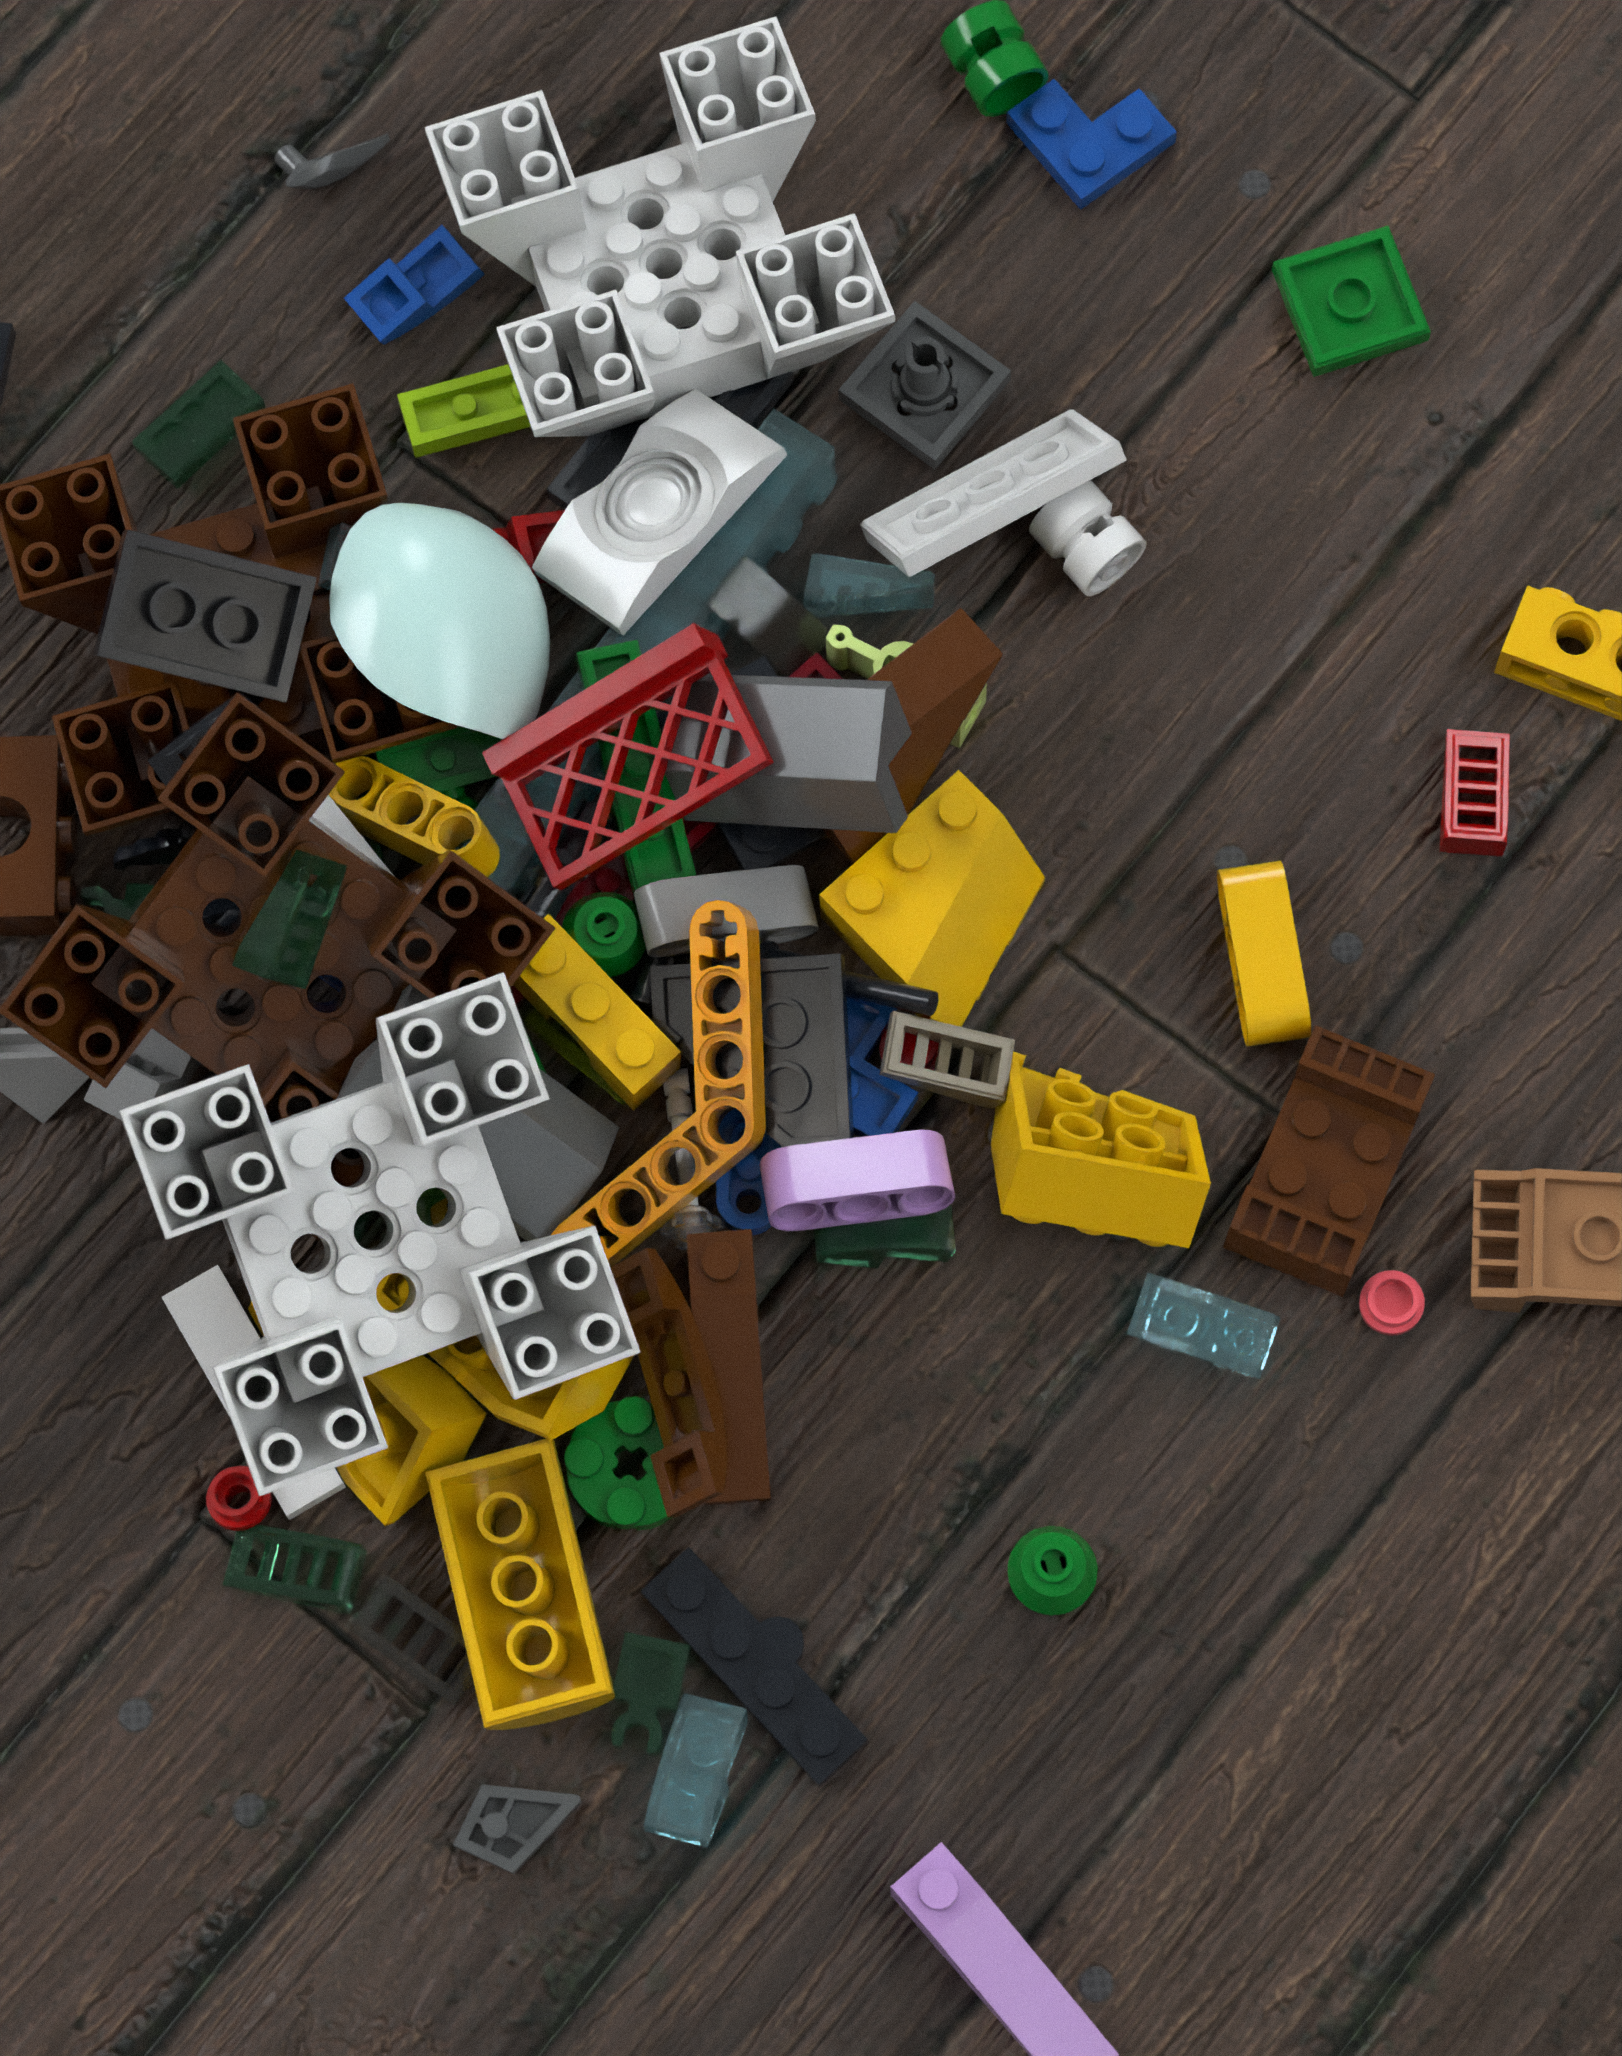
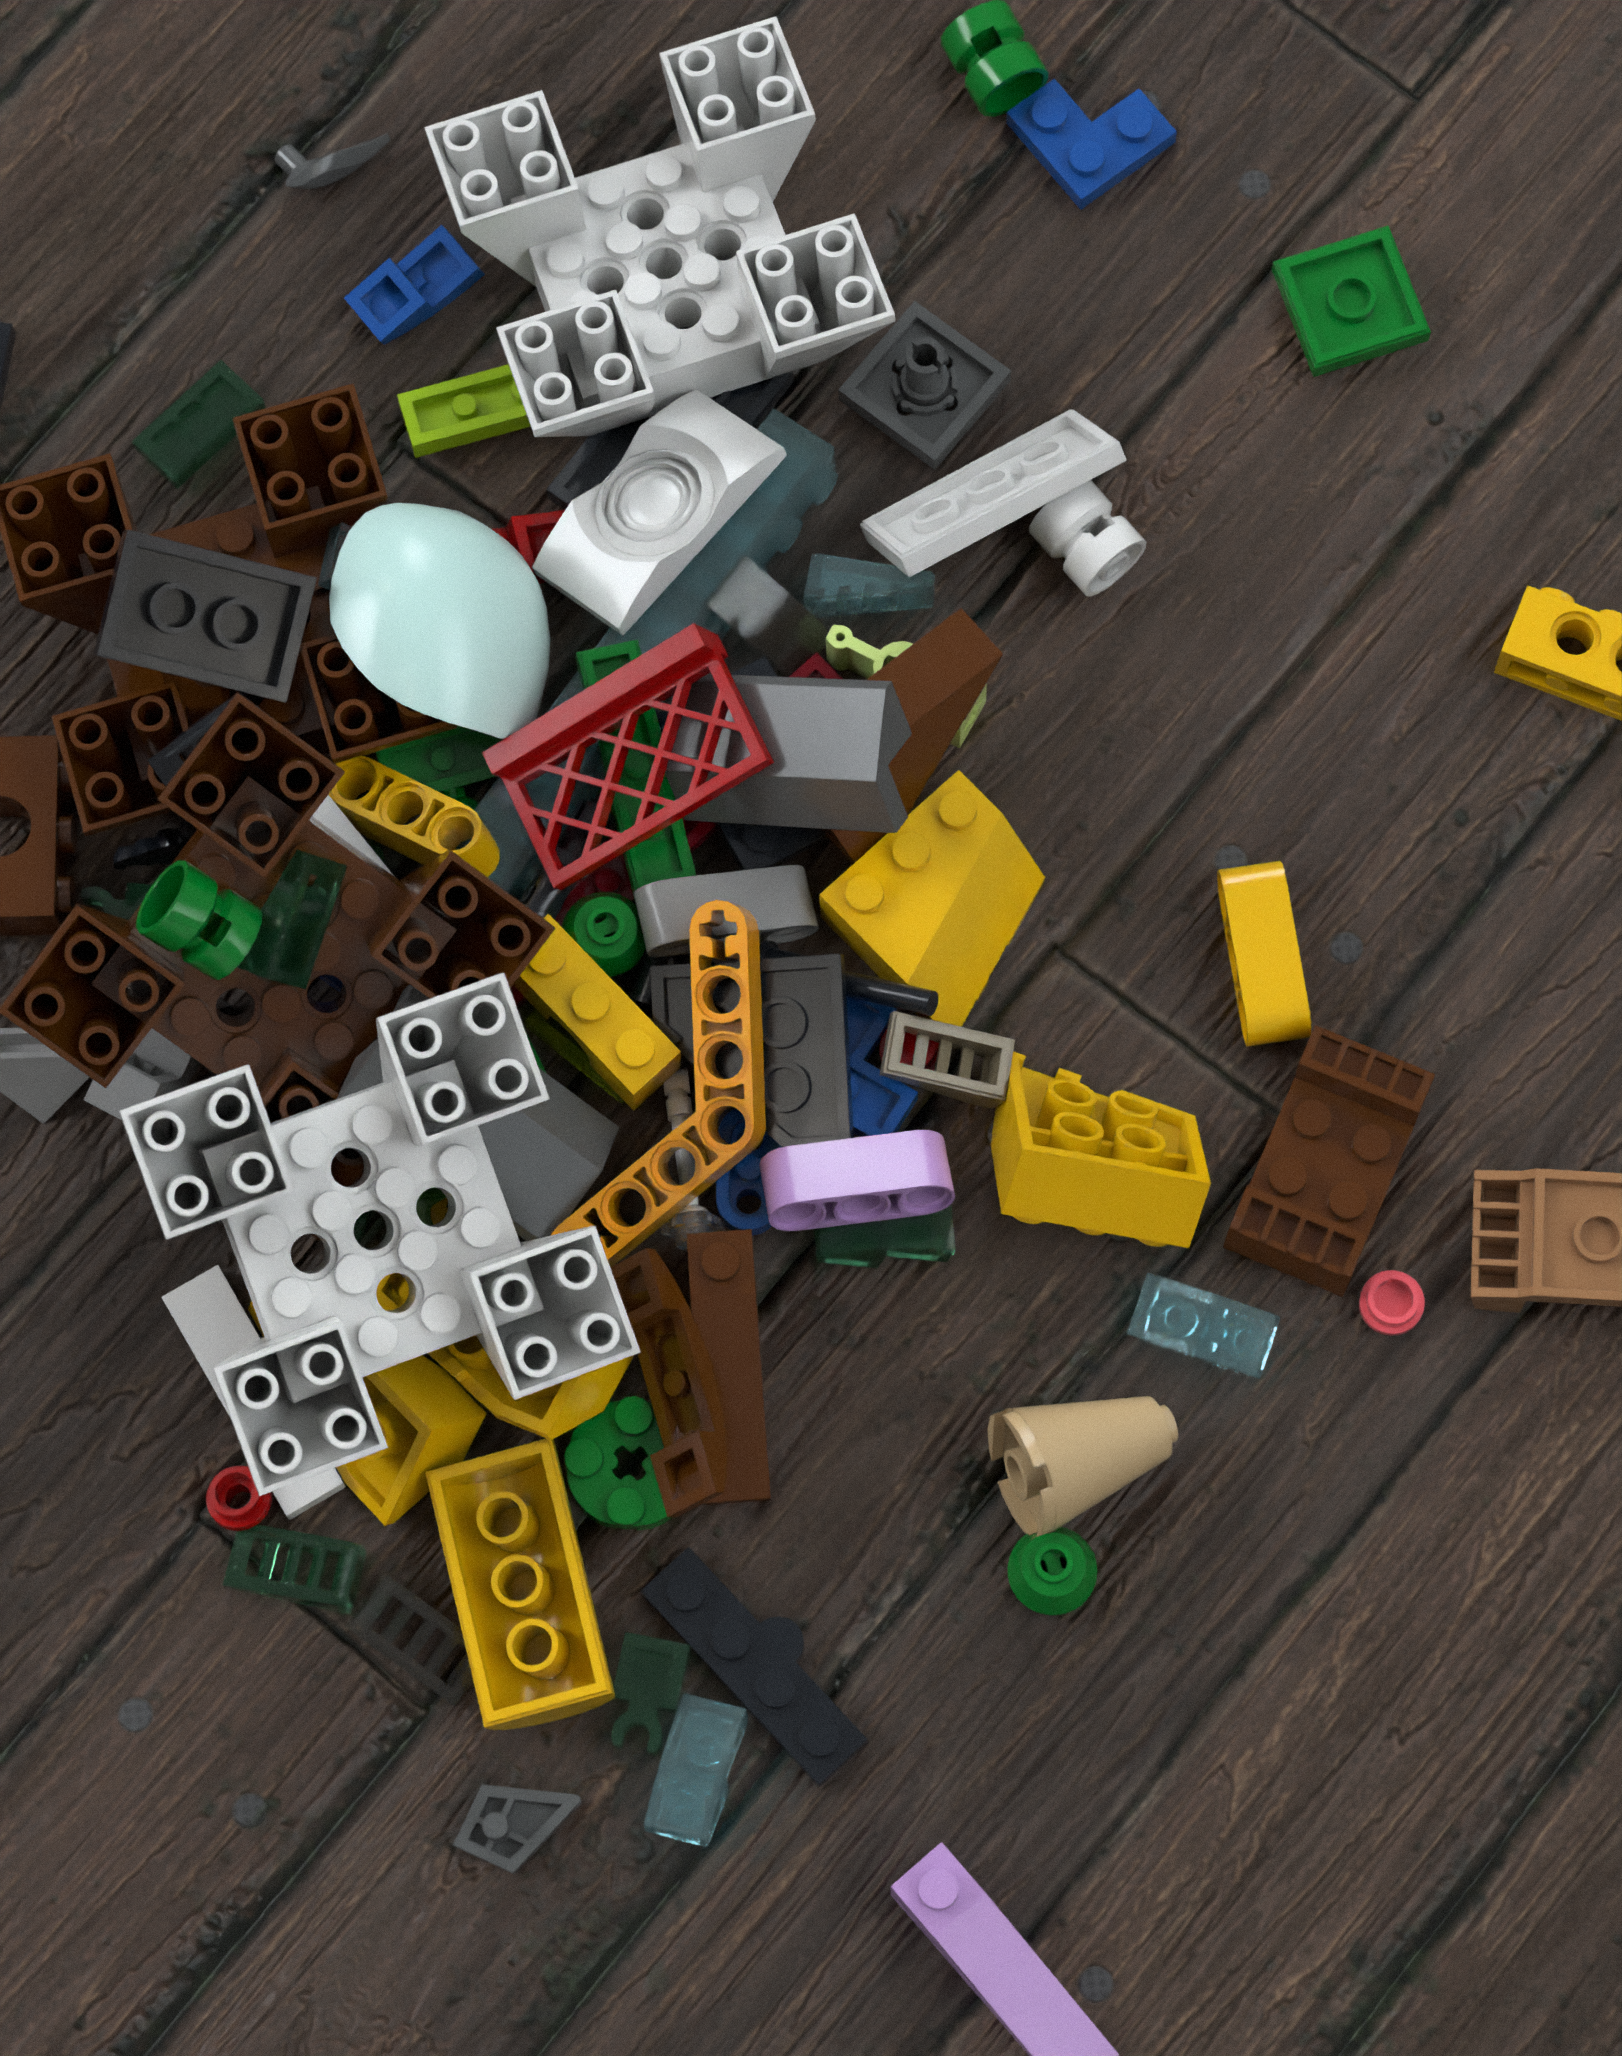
slope [1439,729,1510,857] -> none
none -> green wheel [136,860,262,980]
none -> tan cone [988,1396,1178,1537]

